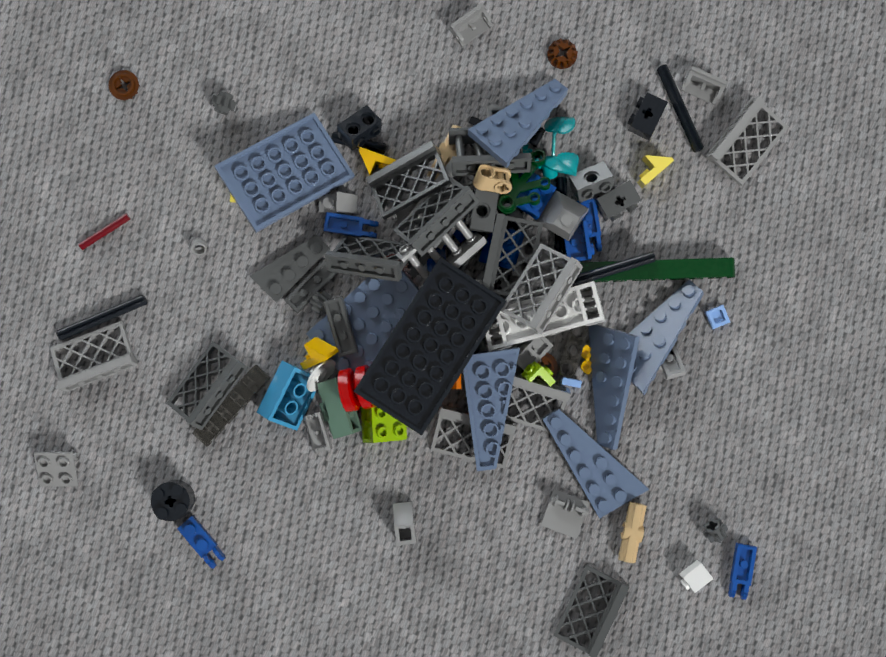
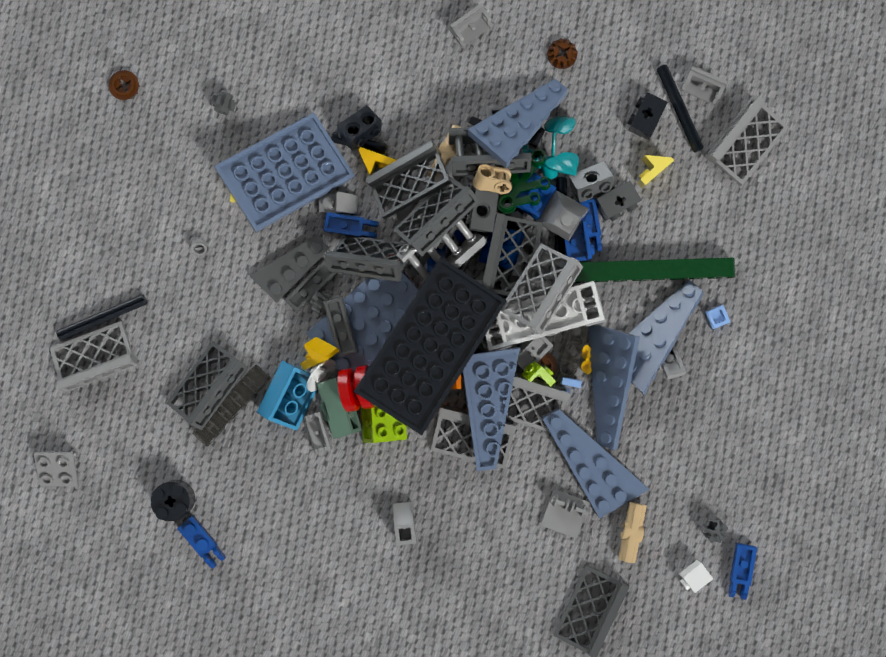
dark red bar [78,213,131,250] -> none
black axle [571,252,656,287] -> none

